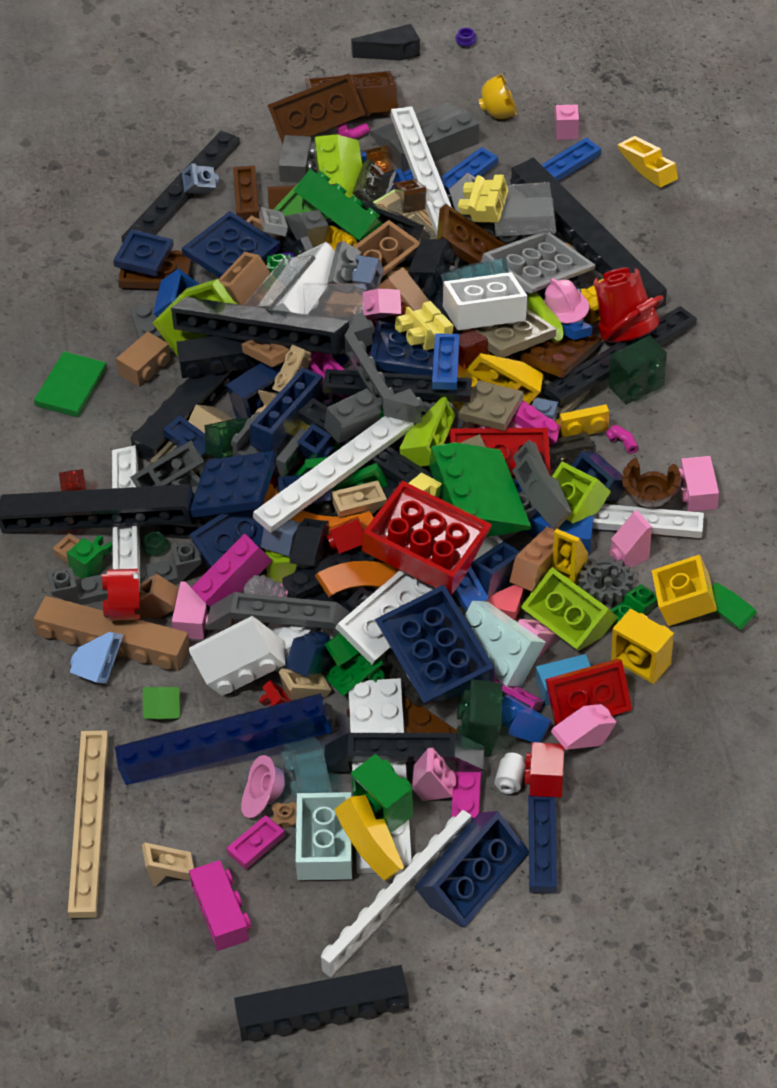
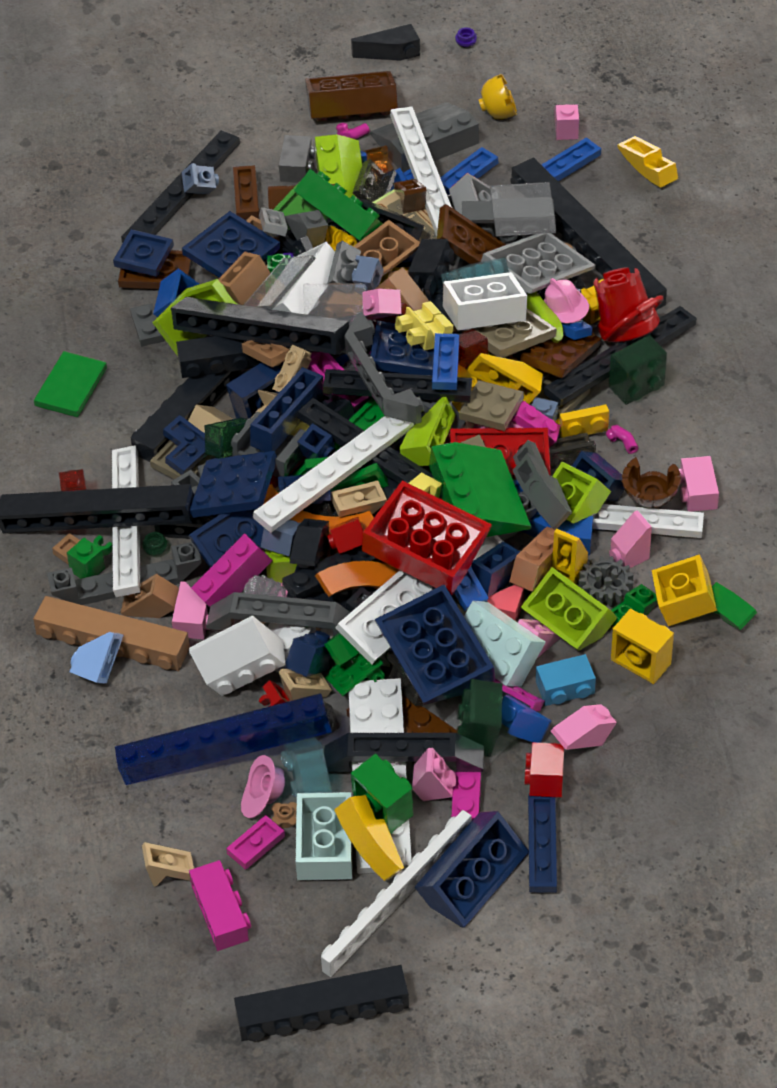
tan plate [68,730,108,918] -> none
red brick [102,568,140,621] -> none
medium nougat brick [116,331,171,387] -> none
dark grey slope [130,441,204,487] -> none
bright green panel [143,687,180,719] -> none
reddish brown plate [267,73,365,145] -> none
dark grey brick [324,388,382,443] -> none
light yellow hips [458,175,508,223] -> none
white brick [494,753,526,794] -> none
red plate [545,658,632,726] -> none

